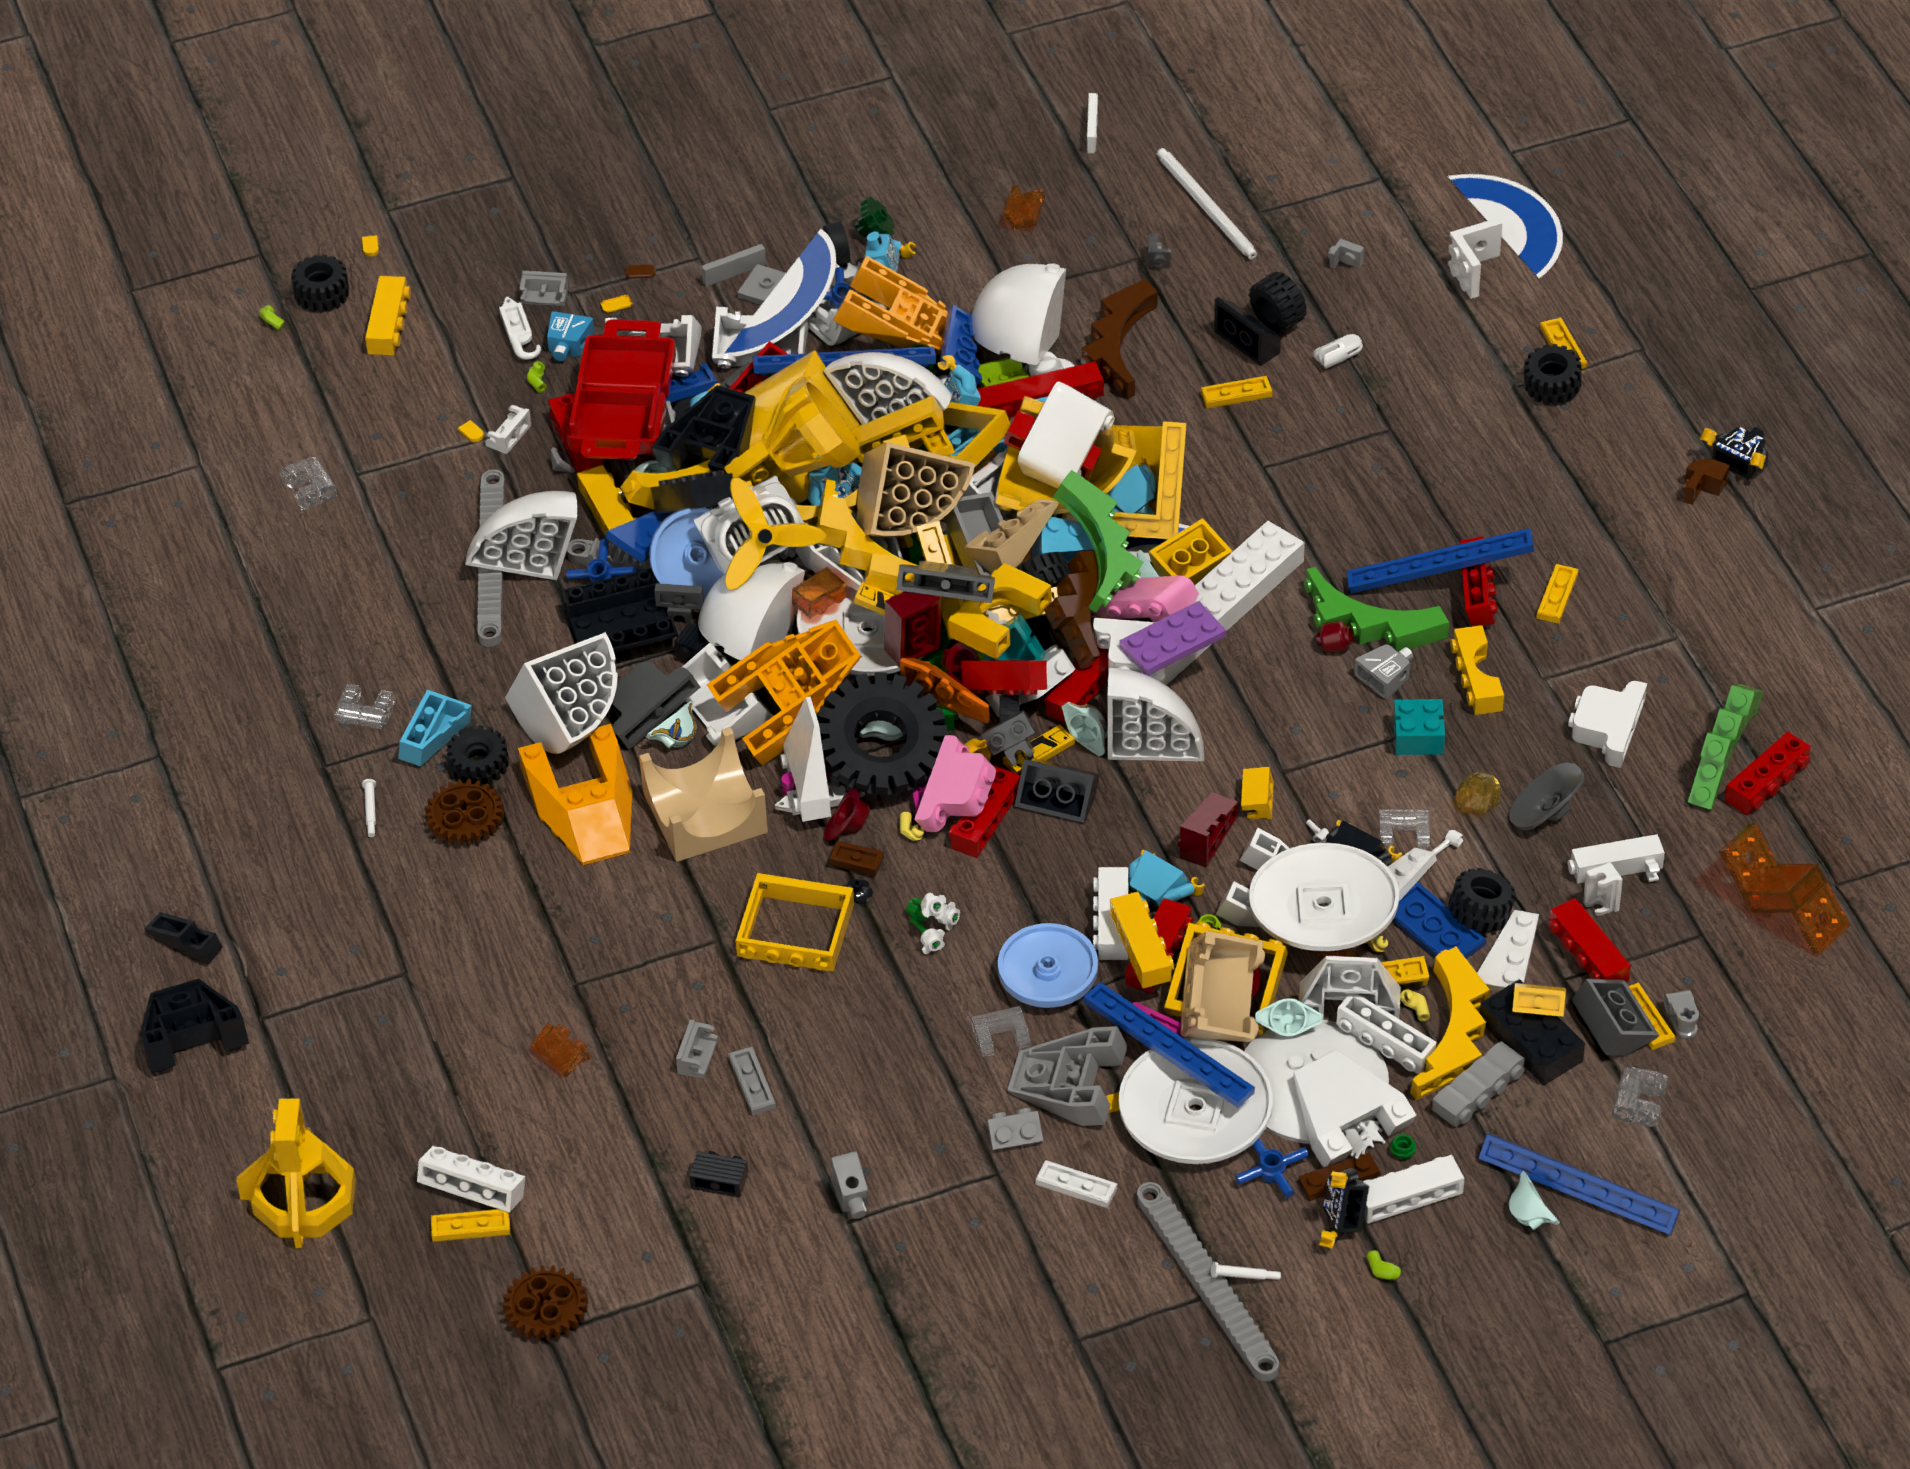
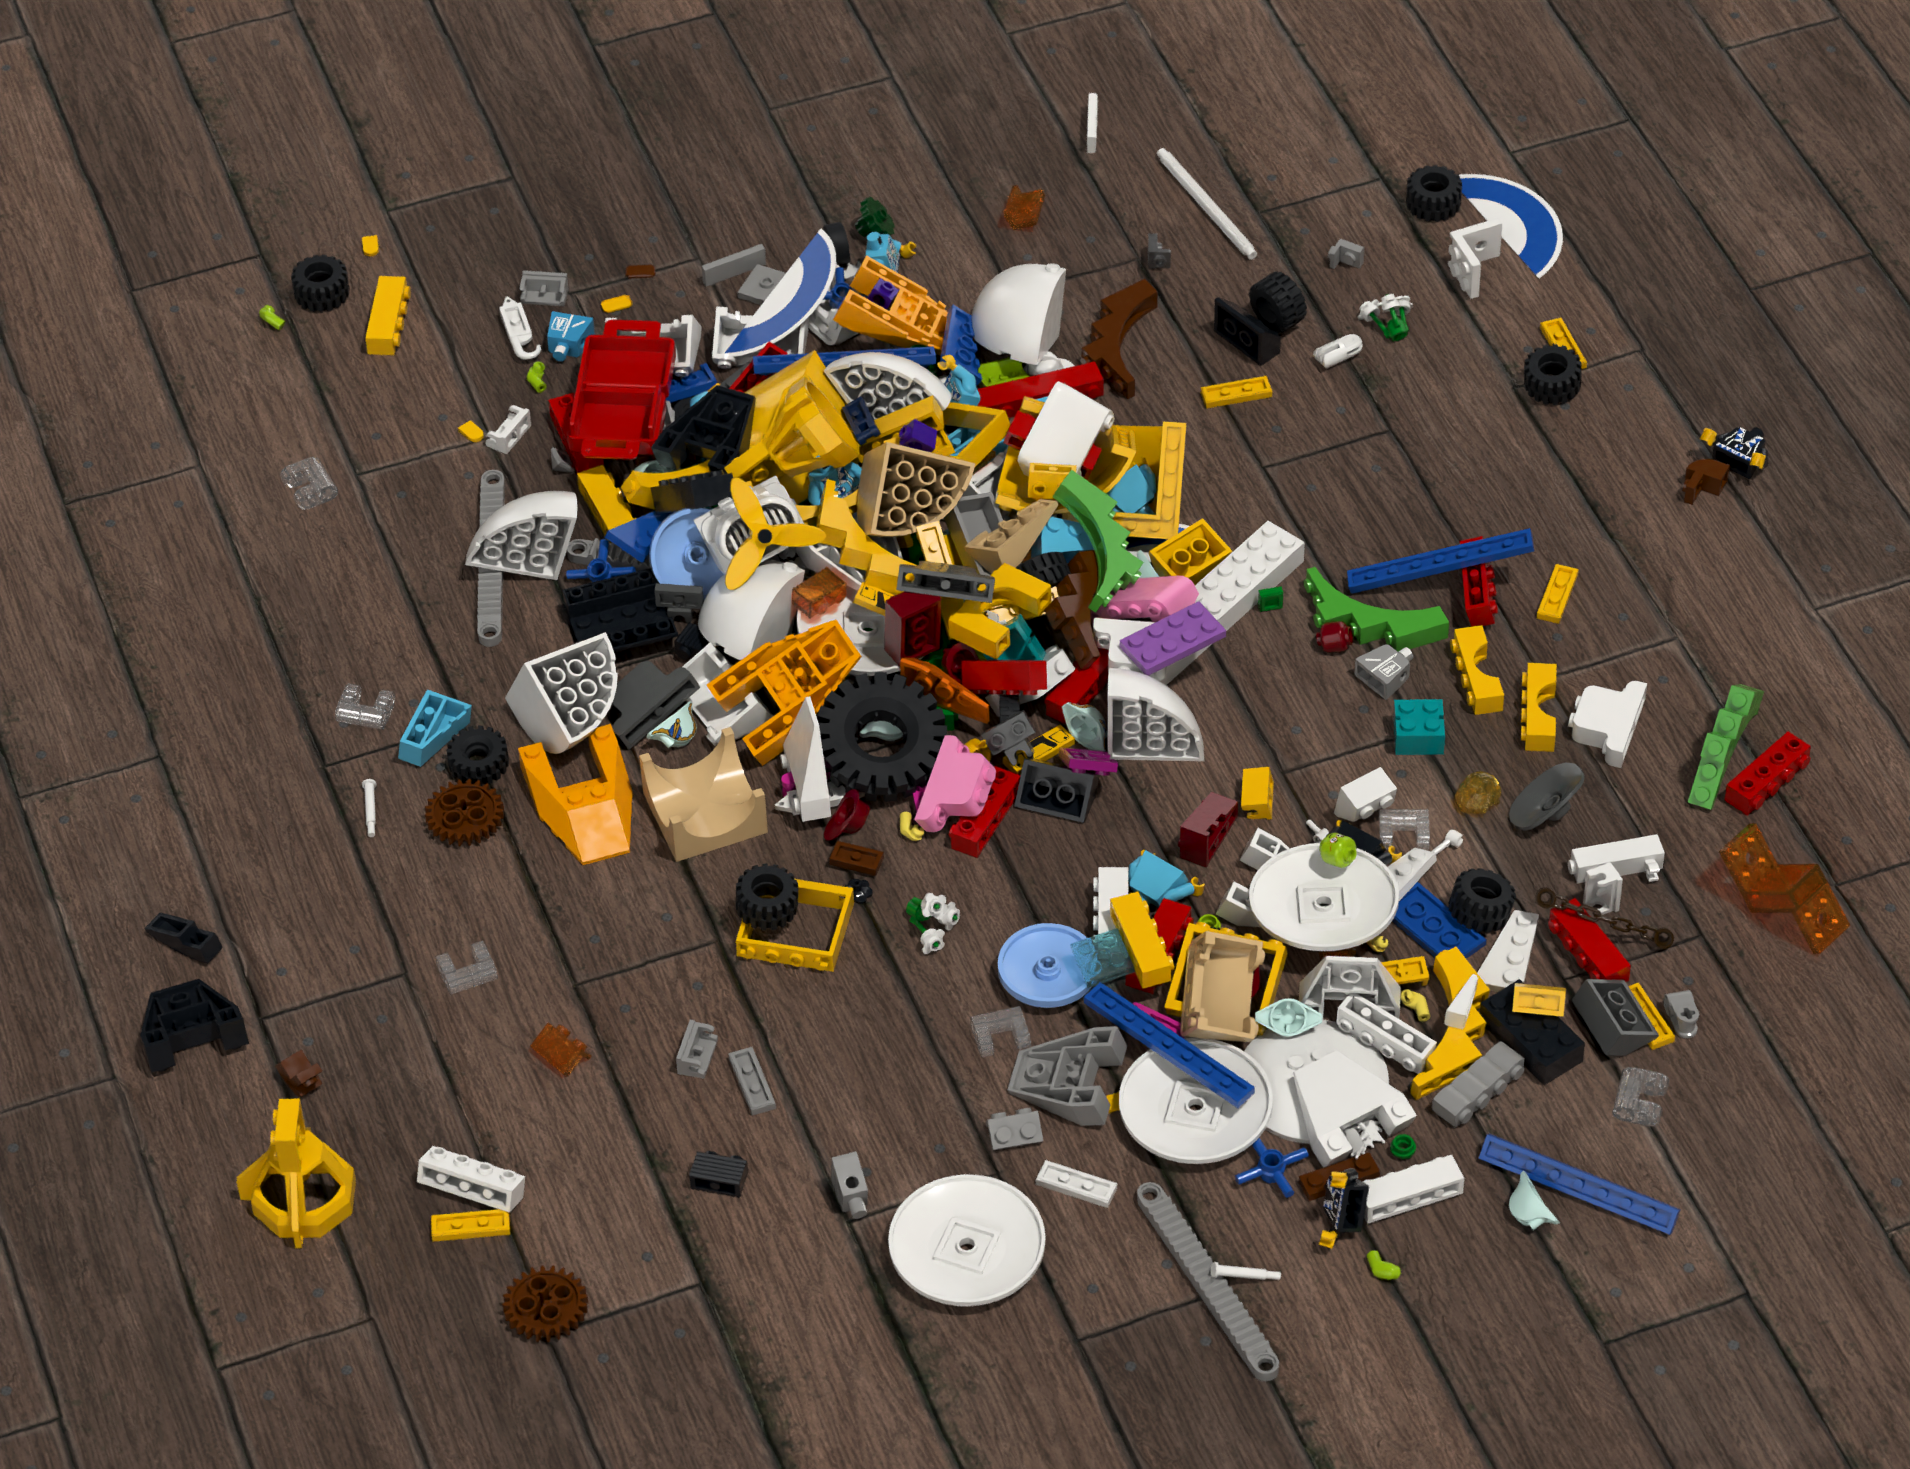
none -> reddish brown brick [275,1049,322,1097]
none -> clear connector [435,940,498,995]
none -> black tyre [736,863,798,931]
none -> dark blue plate [842,396,881,446]
none -> dark purple brick [867,278,899,310]
none -> white dish [888,1175,1045,1306]
none -> dark purple brick [899,419,937,452]
none -> yellow brick [1028,463,1077,501]
none -> magenta plate [1058,747,1118,776]
none -> clear light blue plate [1070,928,1135,988]
none -> green tile [1258,586,1283,612]
none -> lime head [1319,833,1357,868]
none -> white slope [1334,767,1397,822]
none -> plant [1357,294,1413,341]
none -> black tyre [1406,165,1462,222]
none -> white slope [1444,974,1478,1030]
none -> yellow arch [1521,663,1557,752]
none -> dark brown piece [1535,887,1674,949]

